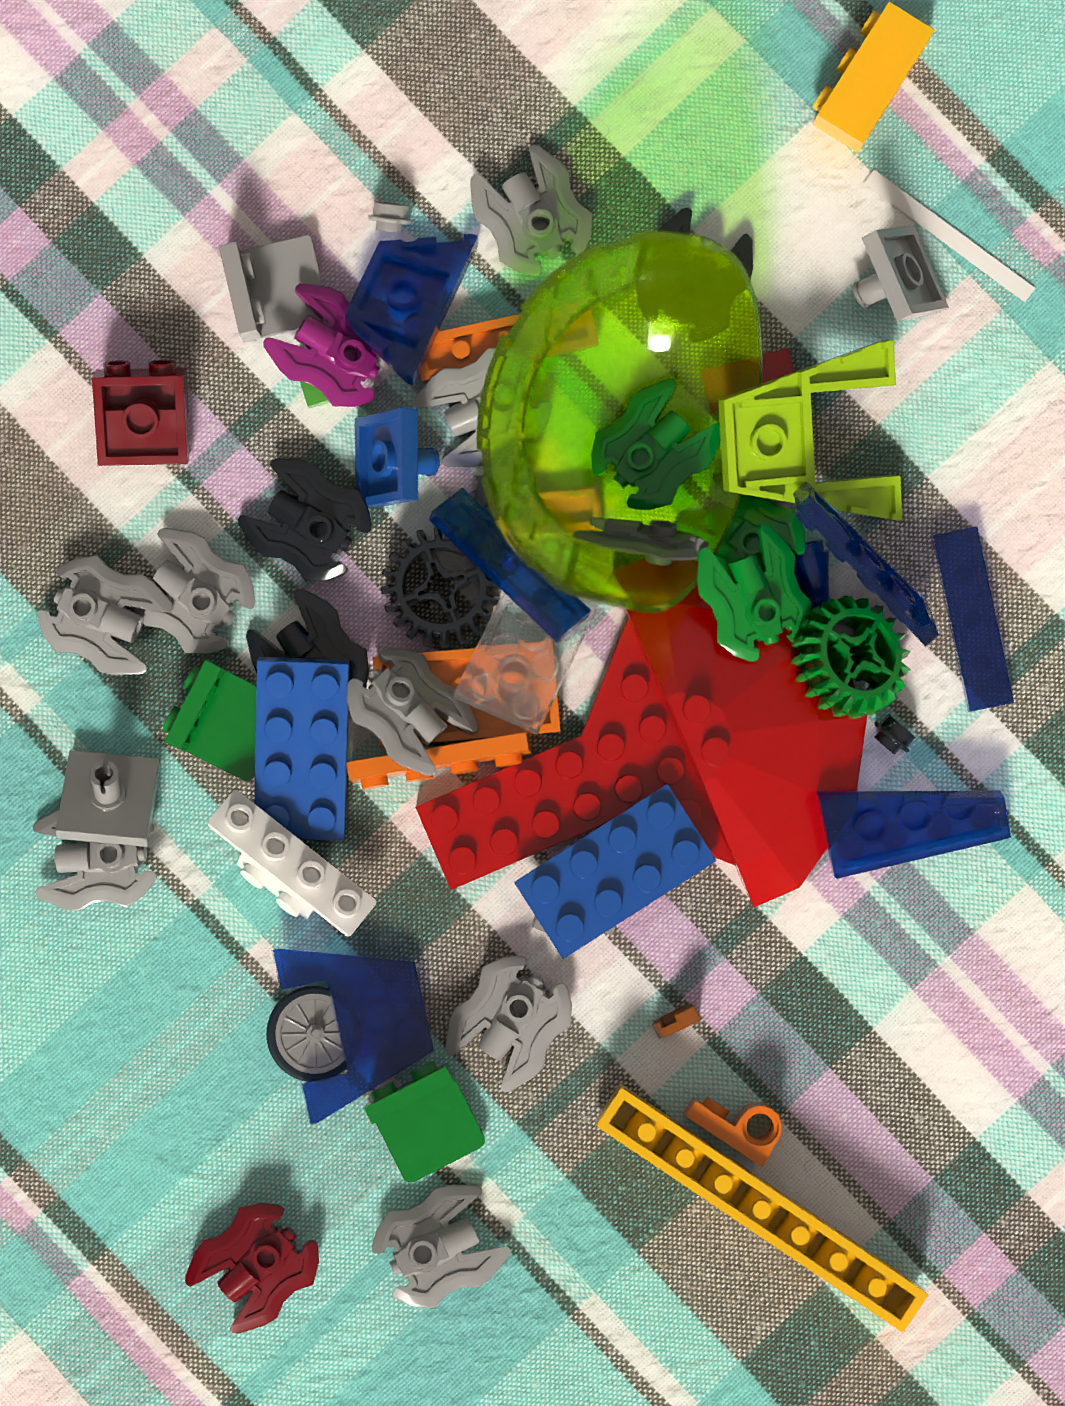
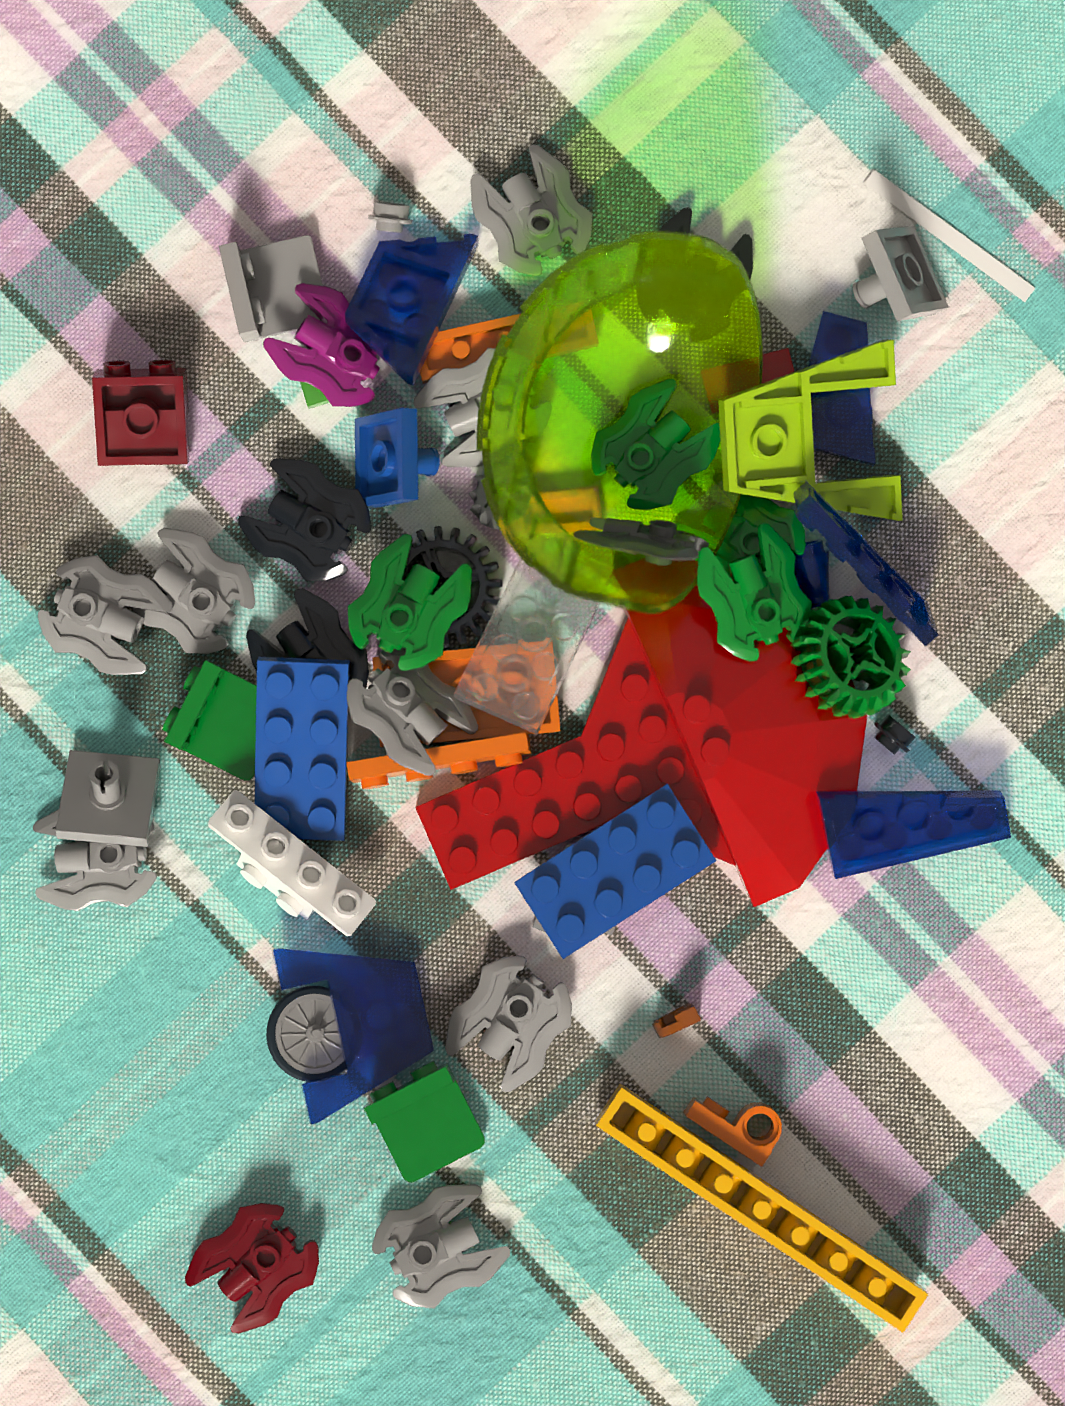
clear blue tile [428,487,592,643] -> none
yellow brick [812,2,935,153] -> none
clear blue tile [931,527,1014,712] -> none
none -> green piece [347,534,472,671]
none -> clear blue wing [807,311,876,466]

